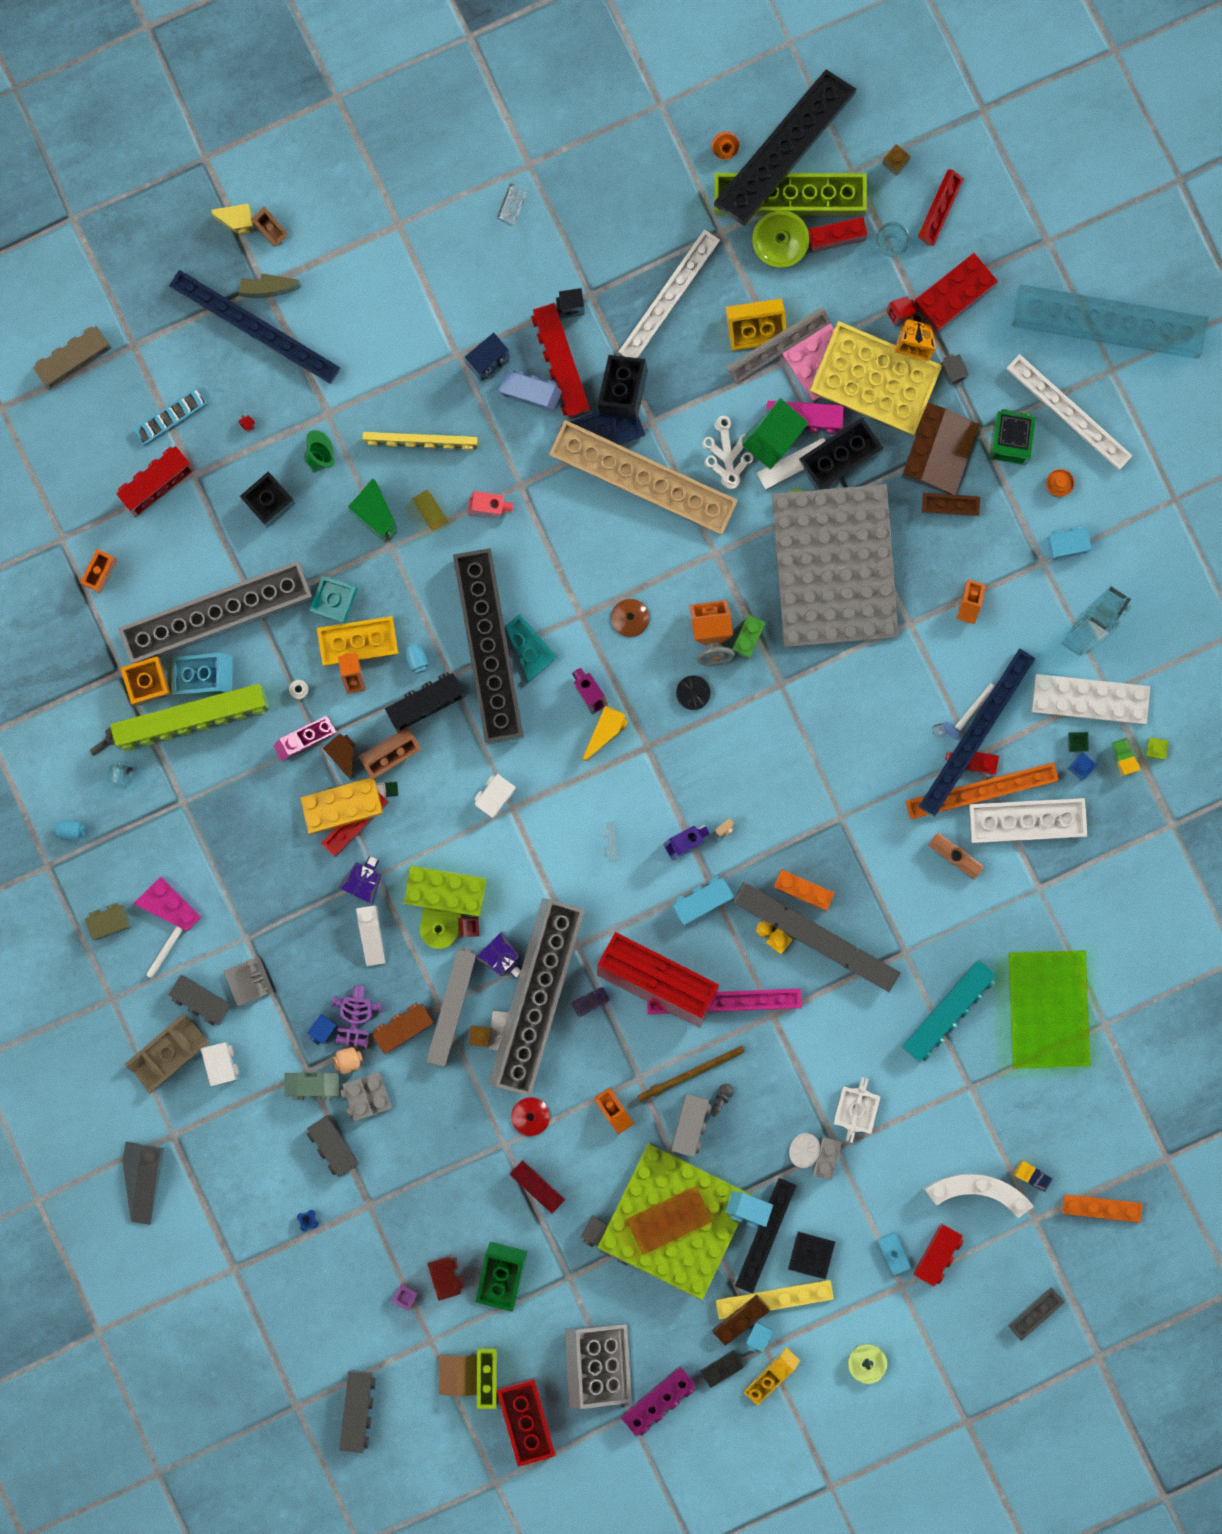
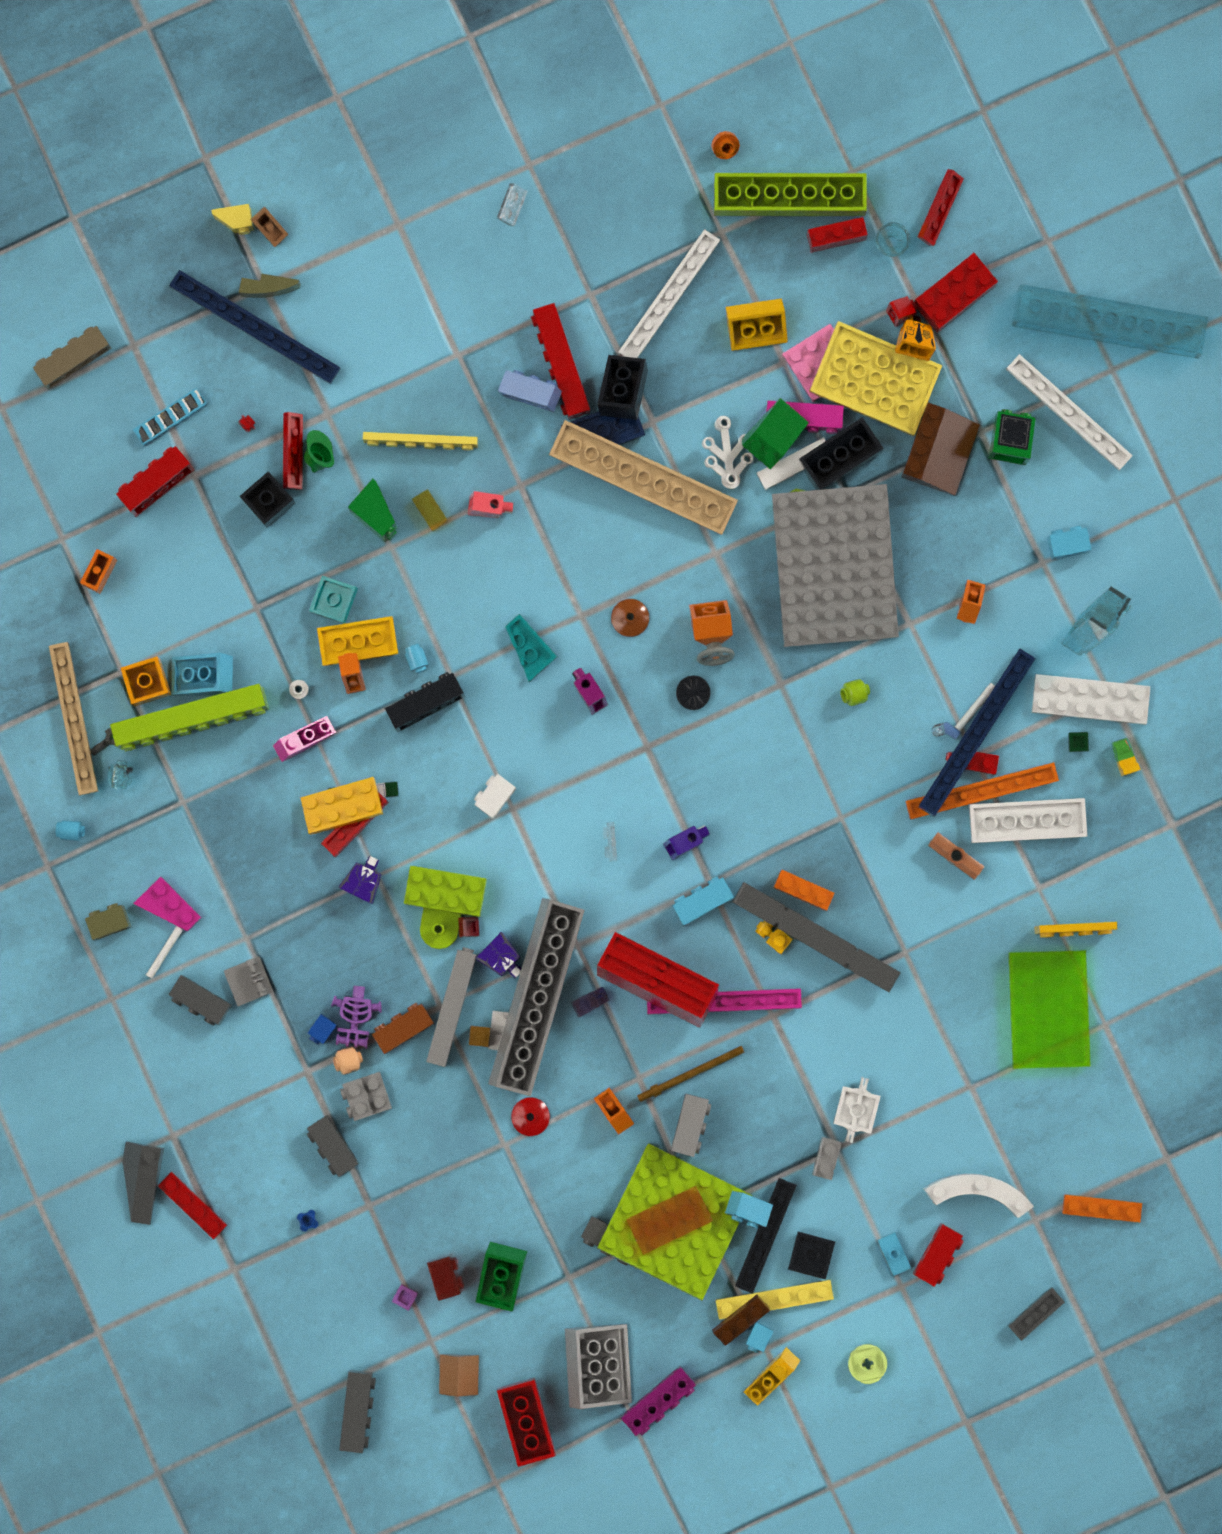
light grey brick [118,561,313,664] -> none
dark tan piece [125,1014,209,1094] -> none
white slope [201,1042,239,1086] -> none
sand green brick [284,1073,339,1100] -> none
reddish brown slope [323,733,356,780] -> none
white slope [356,906,385,966] -> none
nougat brick [358,727,422,779] -> none
dark grey brick [453,548,524,745] -> none
dark blue brick [465,332,510,381] -> none
lime brick [477,1347,497,1409] -> none
dark red brick [509,1160,565,1214] -> none
black brick [556,288,585,318] -> none
yellow slope [583,706,628,761] -> none
pearl dark grey plate [700,1350,744,1388] -> none
dark grey bar [712,1084,734,1117] -> none
black plate [714,69,856,226] -> none
tan plate [714,818,734,837] -> none
light grey tile [726,307,831,384] -> none
bright green brick [733,615,765,660] -> none
lime dish [752,210,809,268] -> none
white wheel [789,1133,820,1168] -> none
pearl gold brick [882,144,911,176] -> none
teal brick [901,960,996,1062] -> none
reddish brown plate [921,493,980,517] -> none
dark grey brick [941,354,969,386] -> none
leg [1013,1160,1052,1192] -> none
orange plate [1046,469,1074,498] -> none
blue brick [1067,753,1097,781] -> none
lime plate [1145,737,1169,760] -> none
none -> tan plate [49,642,99,796]
none -> red plate [158,1172,227,1240]
none -> red plate [283,412,303,490]
none -> lime head [840,679,870,706]
none -> yellow plate [1034,922,1117,938]

